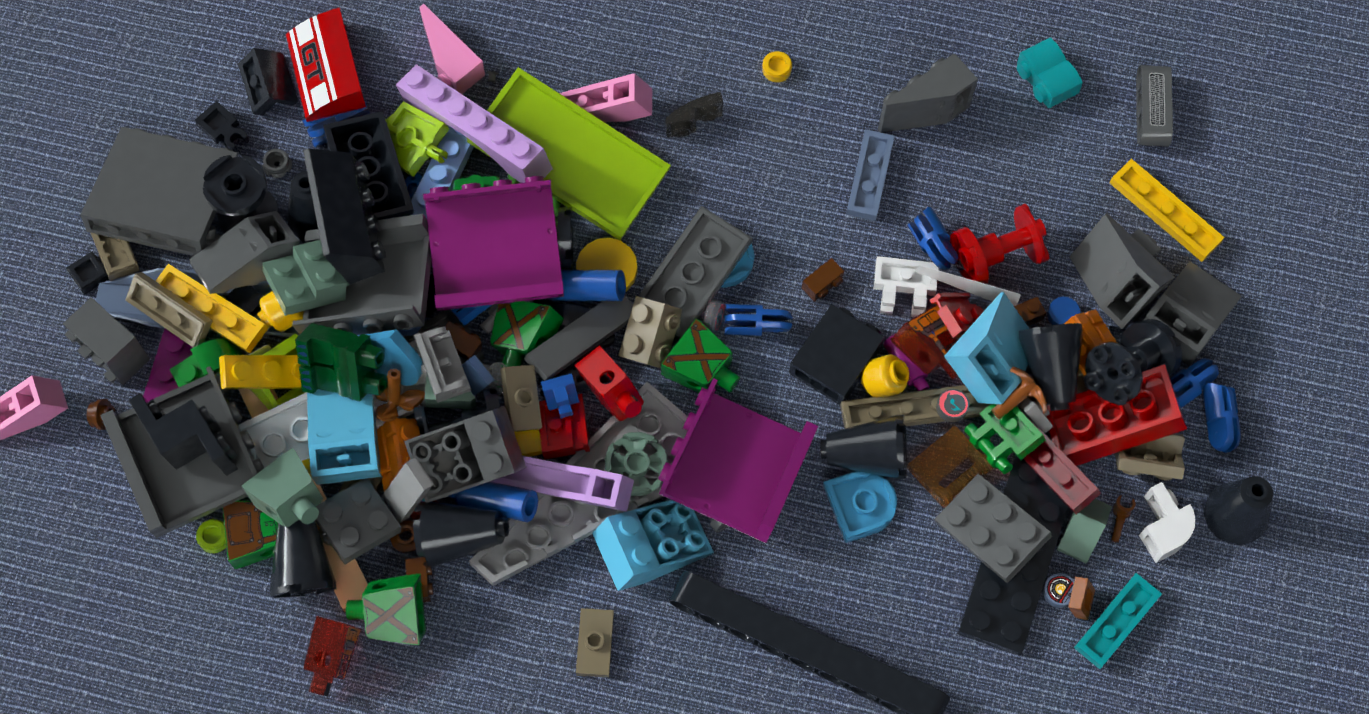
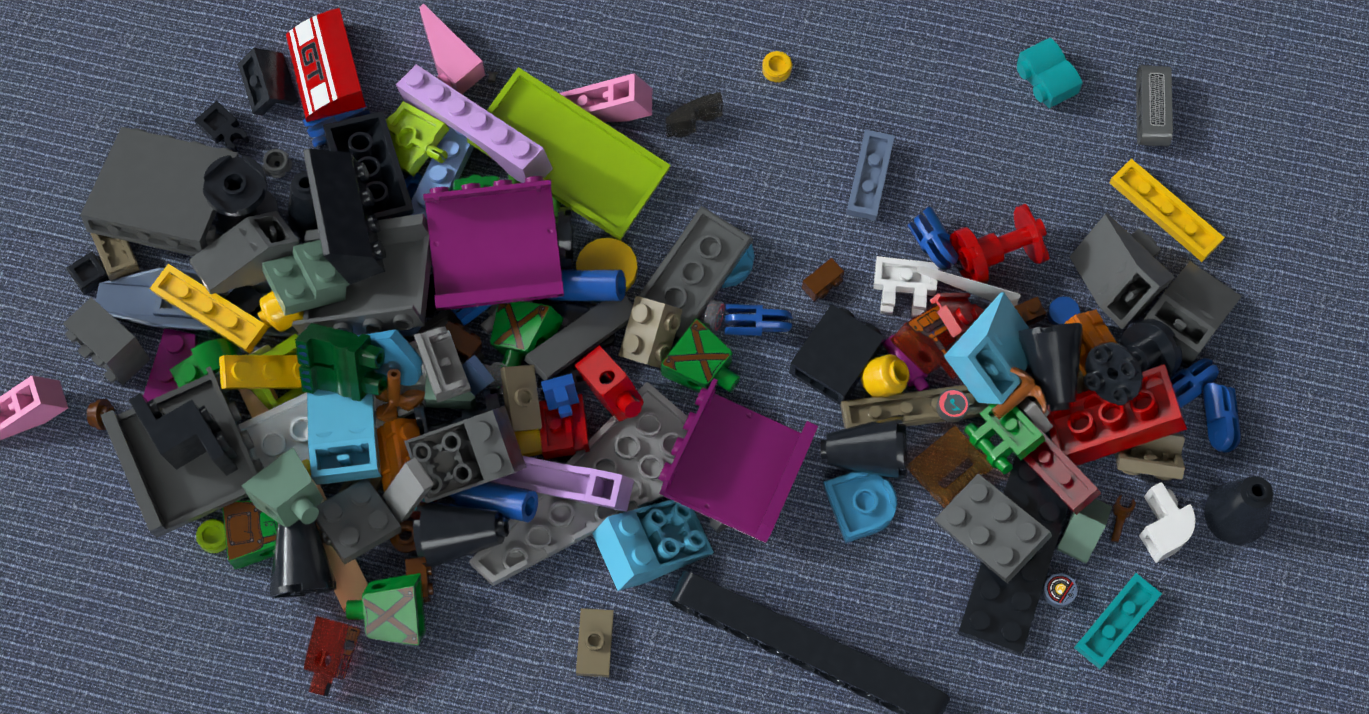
dark tan tile [125,272,213,348] -> none
sand green piece [605,432,669,496] -> none
dark grey slope [878,53,978,133] -> none
dark orange tile [1068,576,1095,620] -> none

